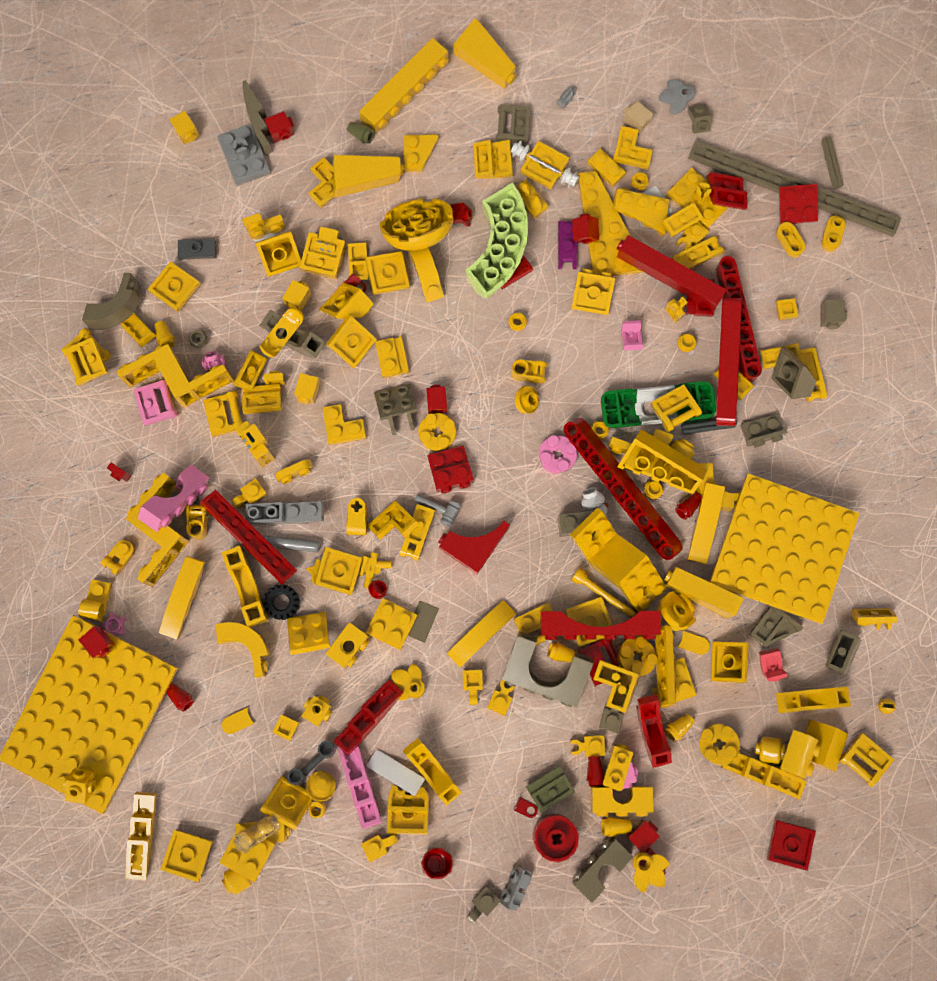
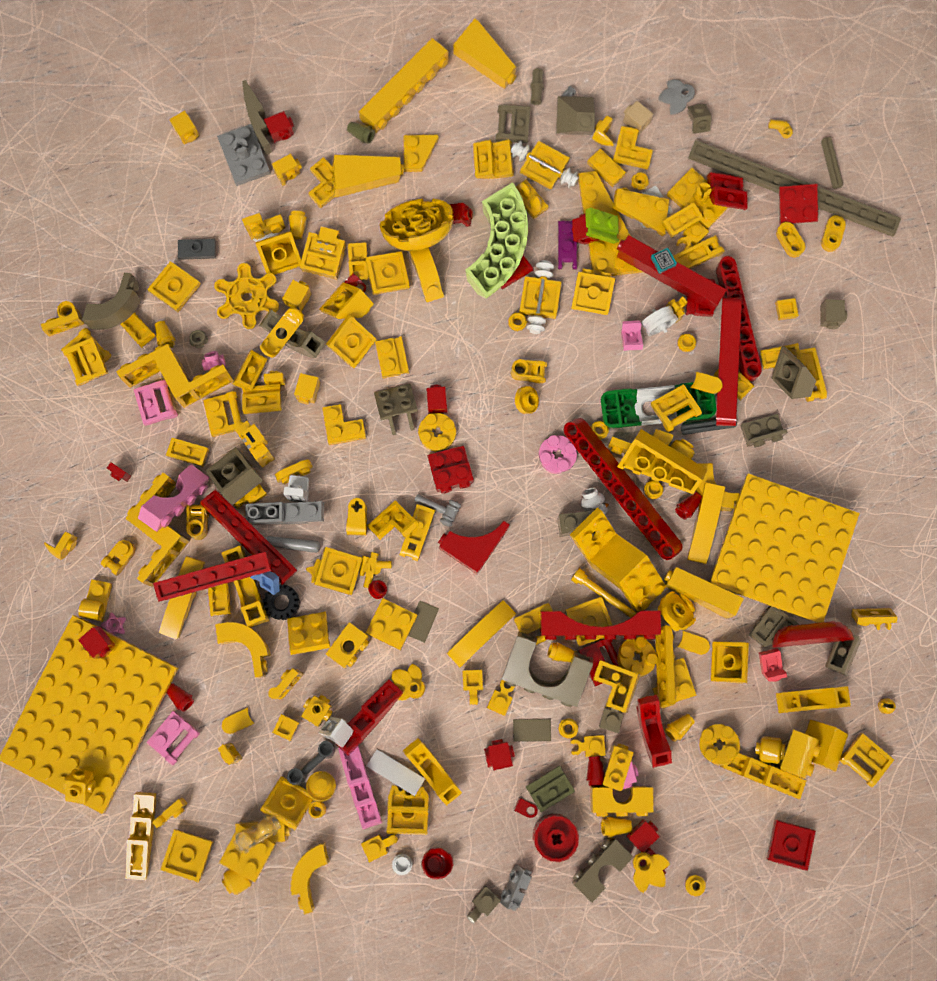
none -> yellow plate [41,301,85,337]
none -> yellow plate [44,531,78,560]
none -> bright pink plate [146,711,200,765]
none -> yellow plate [152,798,188,828]
none -> red plate [153,551,273,602]
none -> yellow plate [166,438,209,467]
none -> dark tan brick [206,447,263,505]
none -> yellow plate [208,583,231,616]
none -> yellow plate [214,263,279,329]
none -> yellow plate [217,743,242,765]
none -> medium blue plate [250,571,280,595]
none -> yellow plate [268,668,304,700]
none -> yellow brick [272,153,302,186]
none -> white slope [283,475,309,502]
none -> yellow cone [289,211,307,239]
none -> yellow arch [291,842,329,915]
none -> white slope [318,716,353,747]
none -> white plate [392,854,412,875]
none -> red brick [484,739,515,771]
none -> dark tan sticker [513,719,551,742]
none -> yellow plate [519,260,561,334]
none -> dark tan axle [530,68,544,105]
none -> dark tan slope [556,96,595,135]
none -> yellow plate [558,718,578,738]
none -> lime plate [586,207,619,244]
none -> yellow plate [592,115,614,146]
none -> white wheel [642,306,678,336]
none -> tile [651,248,677,274]
none -> yellow plate [685,875,706,896]
none -> yellow piece [690,372,723,394]
none -> yellow arm [768,119,793,138]
none -> red brick [772,621,854,648]

